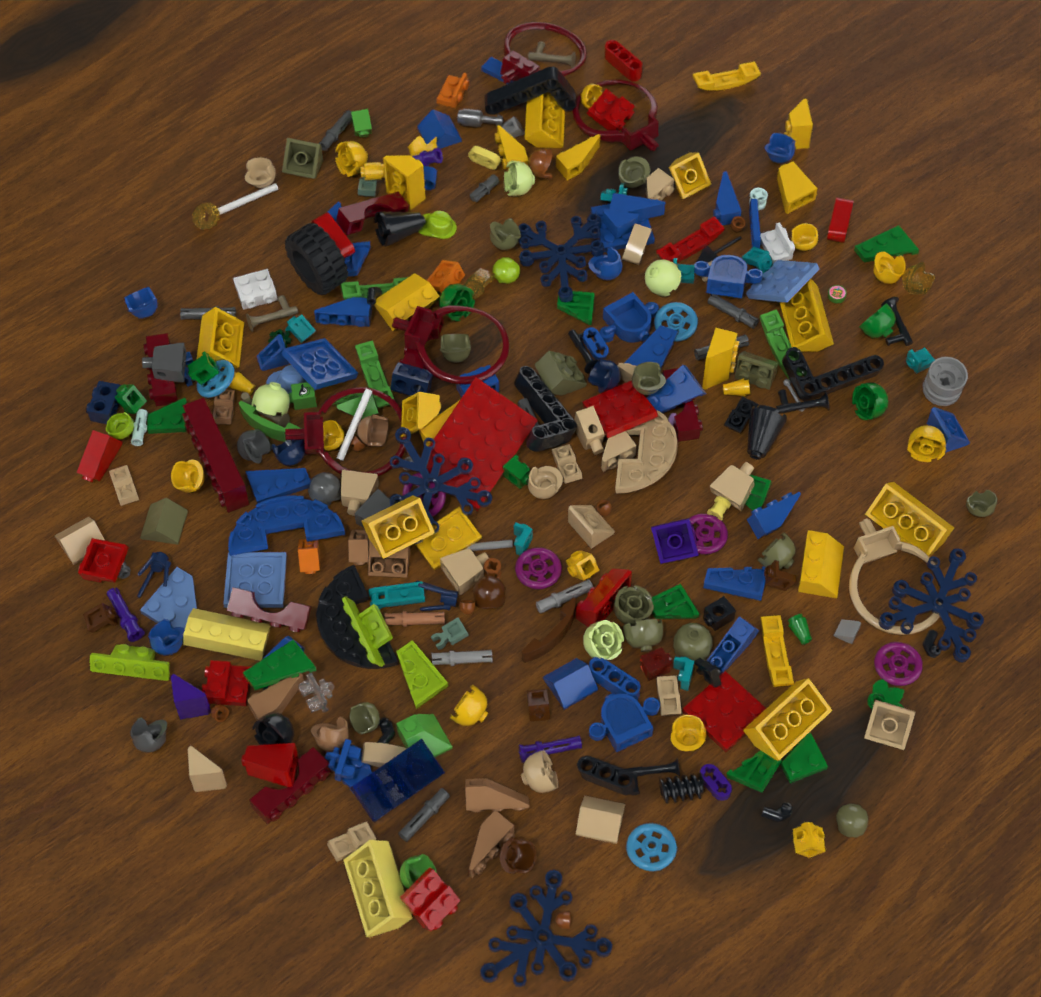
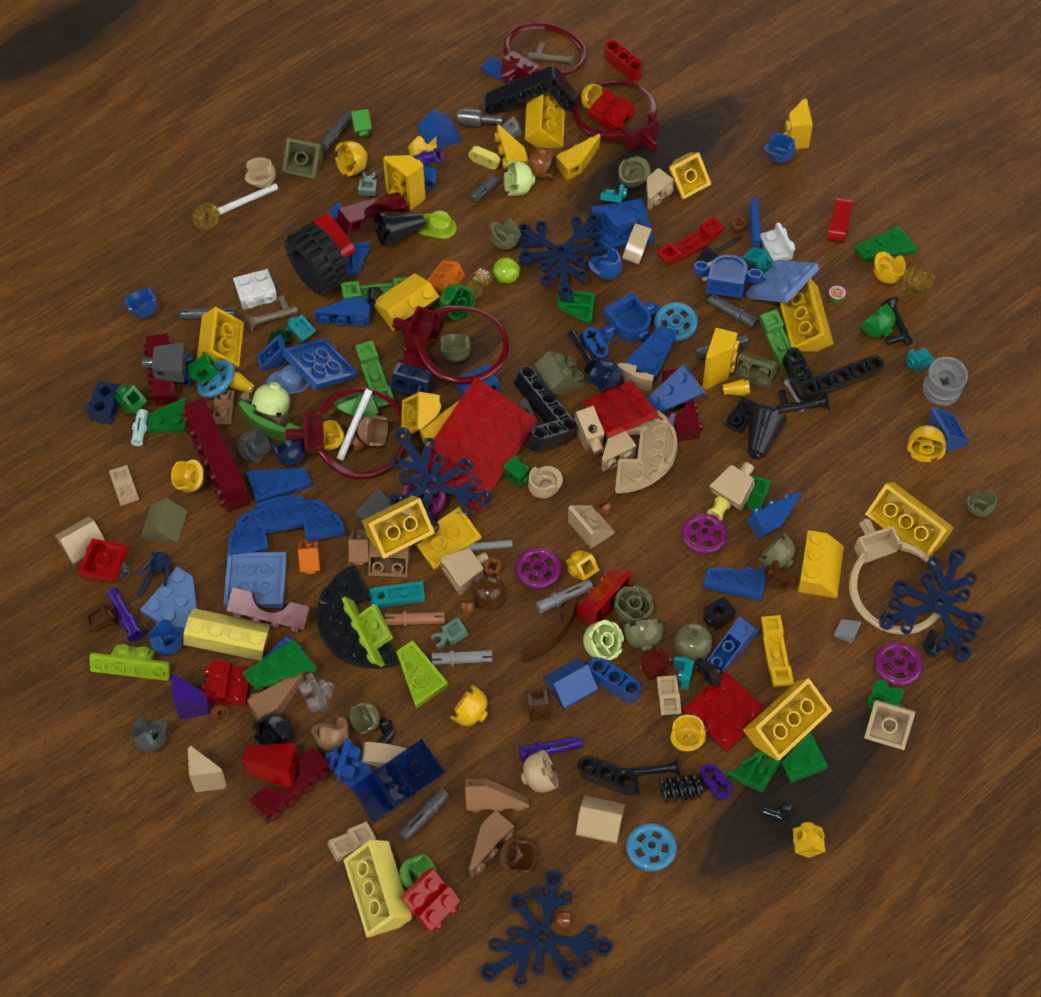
red slope [76,430,123,483] -> none
lime hair [105,412,134,440] -> none
bright green brick [288,382,317,410] -> none
dark grey helmet [308,472,341,506] -> none
tan torso [341,470,379,516] -> none
yellow brick [360,162,385,181] -> none
bright green slope [396,714,453,766] -> none
dark blue plant [416,580,458,611] -> none
orange bracket [437,73,469,108] -> none
teal bracket [513,522,533,555] -> none
tan slope [552,444,582,484] -> none
blue piece [589,693,660,753] -> none
blue slope [609,193,665,220] -> none
olive helmet [632,362,666,395] -> none
yellowish green cylinder [644,259,681,297] -> none
dark purple slope [651,518,699,564] -> none
green wing [652,584,700,619] -> none
teal bracket [673,258,694,284] -> none
yellow slope [692,61,761,90] -> none
blue slope [713,171,742,226] -> none
light aqua wheel [749,188,768,210] -> none
yellow slope [777,161,818,214] -> none
green cone [788,614,813,645] -> none
yellow hair [791,223,818,251] -> none
olive hair [836,803,868,838] -> none
green cylinder [852,382,888,420] -> none

